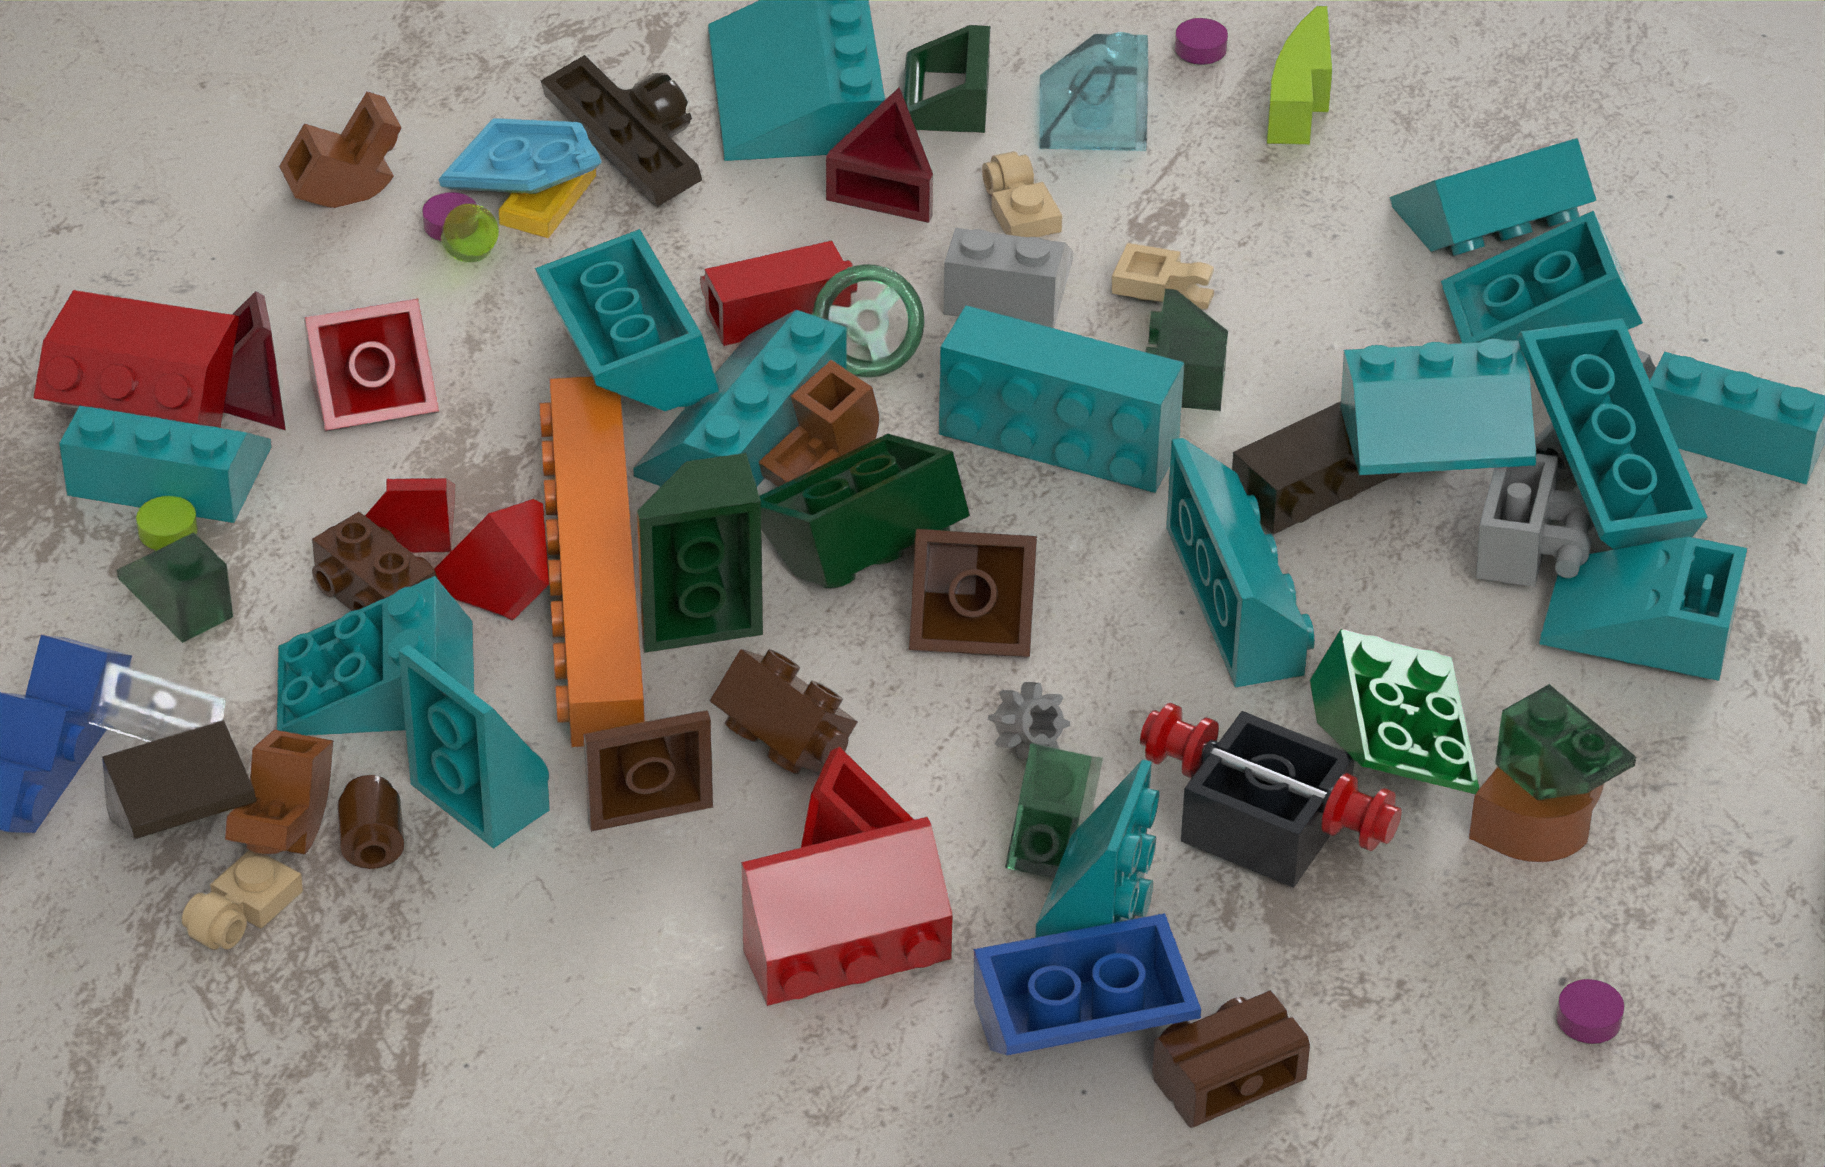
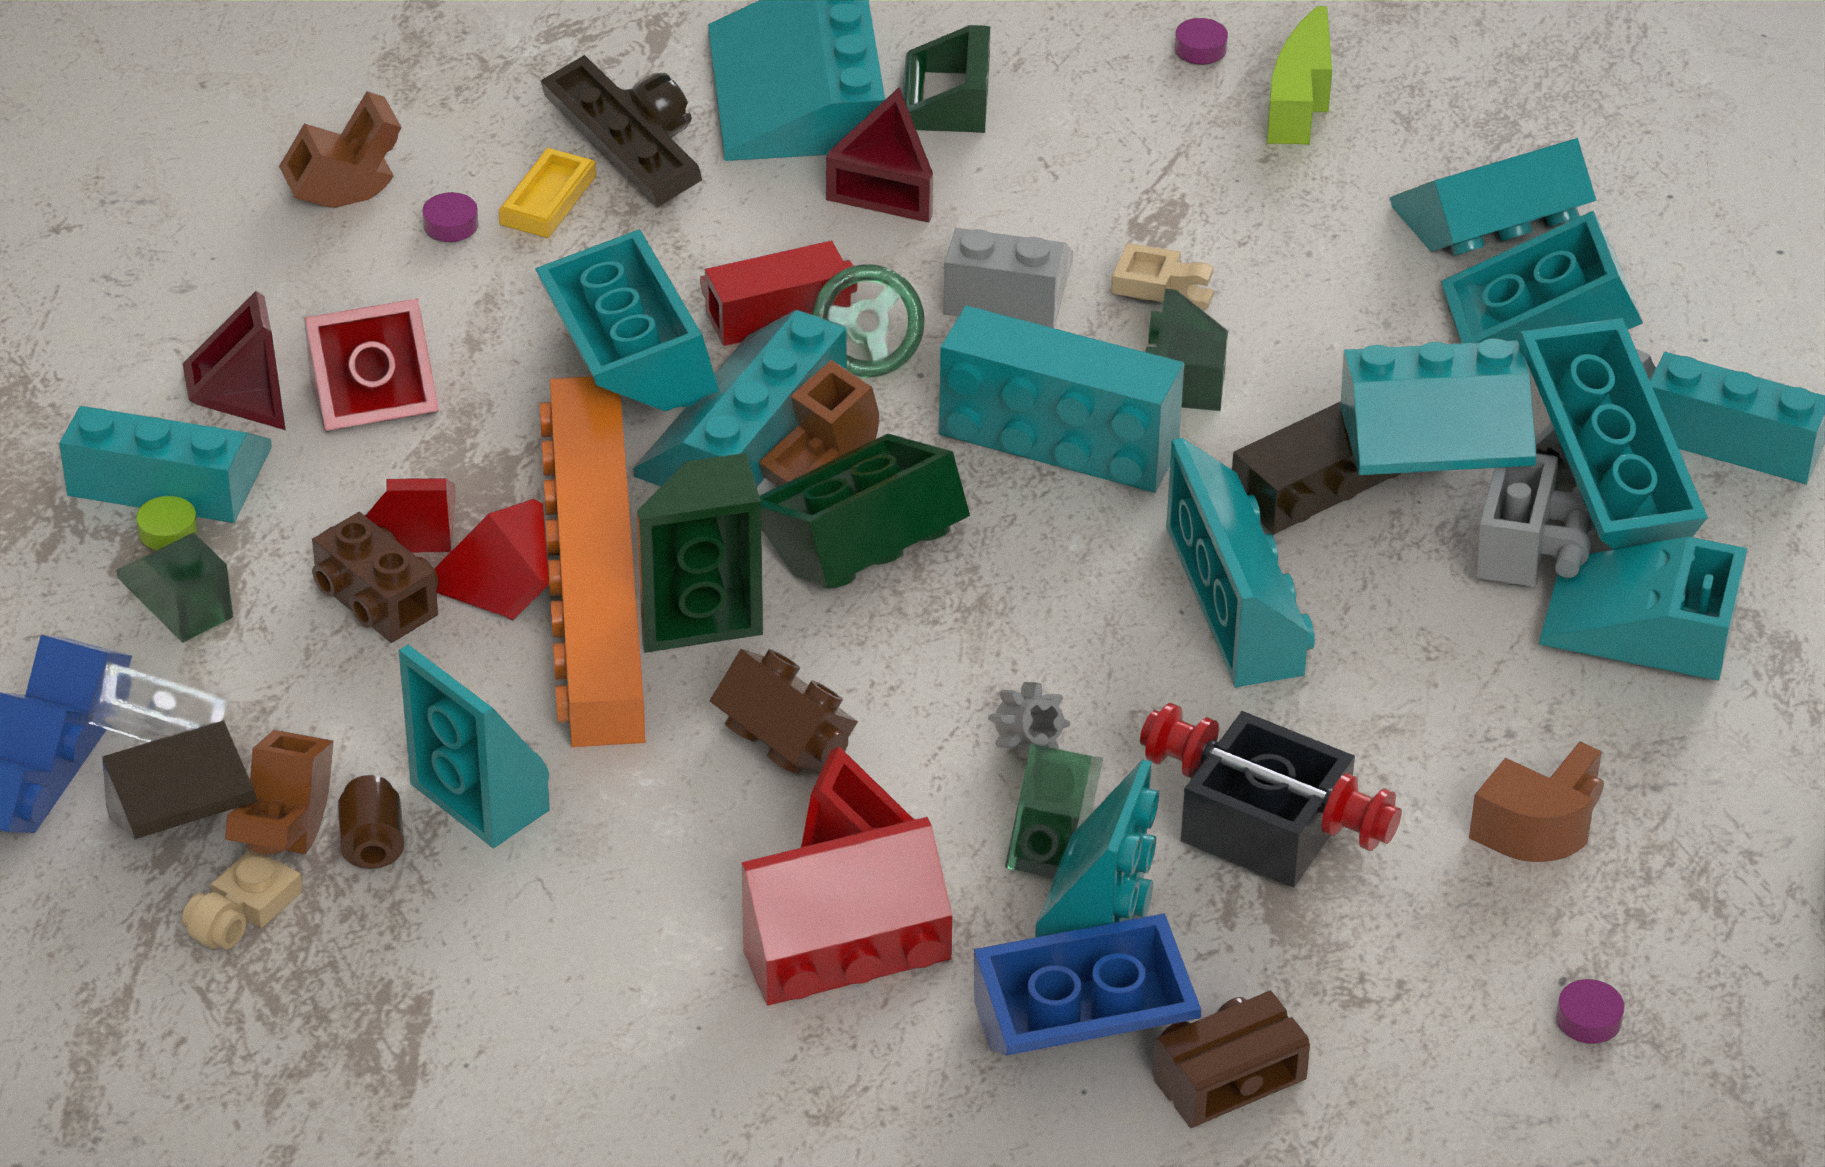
red slope [33,290,239,428] -> none
teal slope [277,576,474,736] -> none
medium azure tile [438,118,602,194] -> none
clear neon green tile [441,204,499,262] -> none
reddish brown slope [583,710,713,832] -> none
reddish brown slope [909,529,1037,657] -> none
tan plate [982,151,1062,237] -> none
clear light blue slope [1039,32,1149,151] -> none
green slope [1309,629,1479,794] -> none
clear green slope [1495,684,1636,800] -> none

